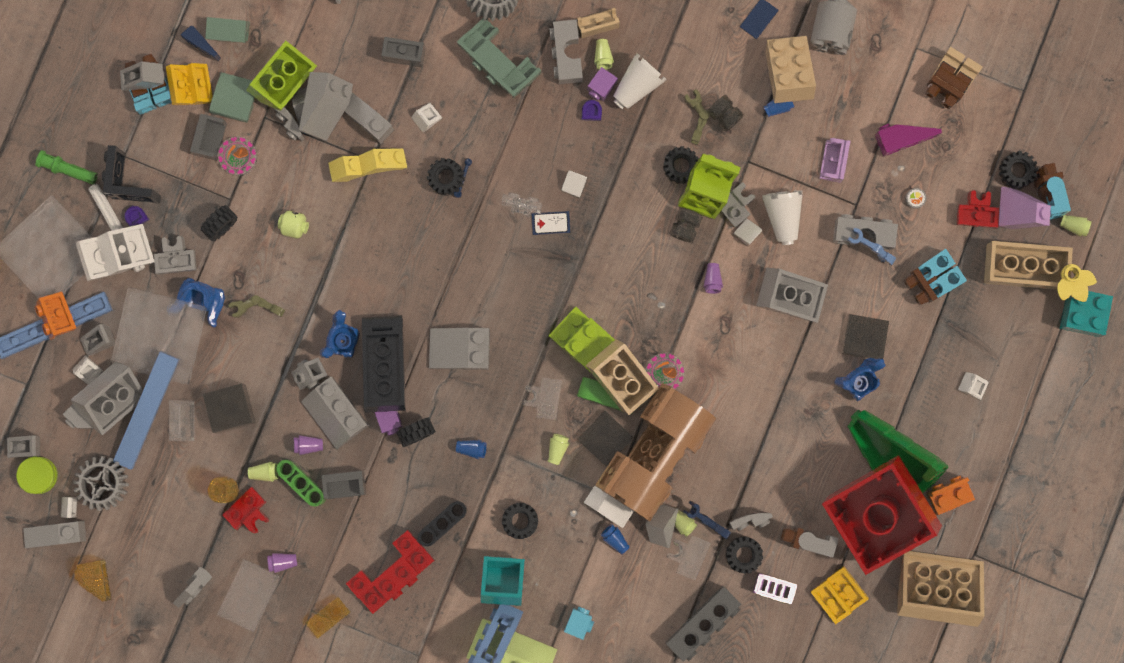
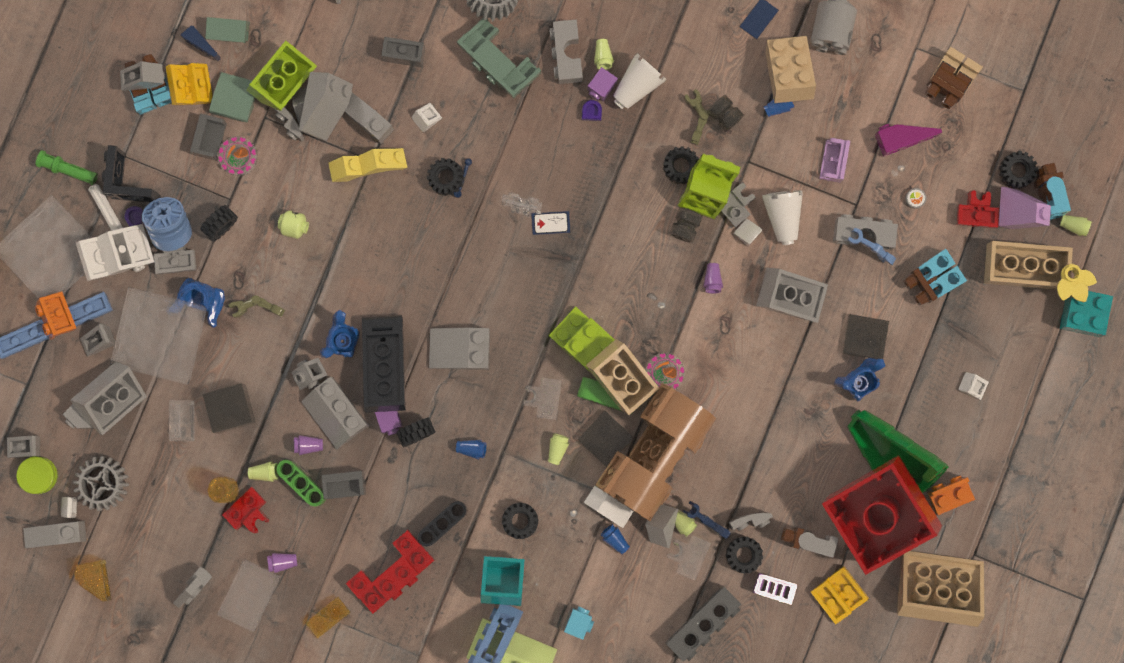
white slope [72,355,103,385] -> none
medium blue tile [113,351,180,470] -> none
white slope [561,170,587,198] -> none
tan hinge [577,8,620,39] -> none
none -> medium blue wheel [142,197,192,251]

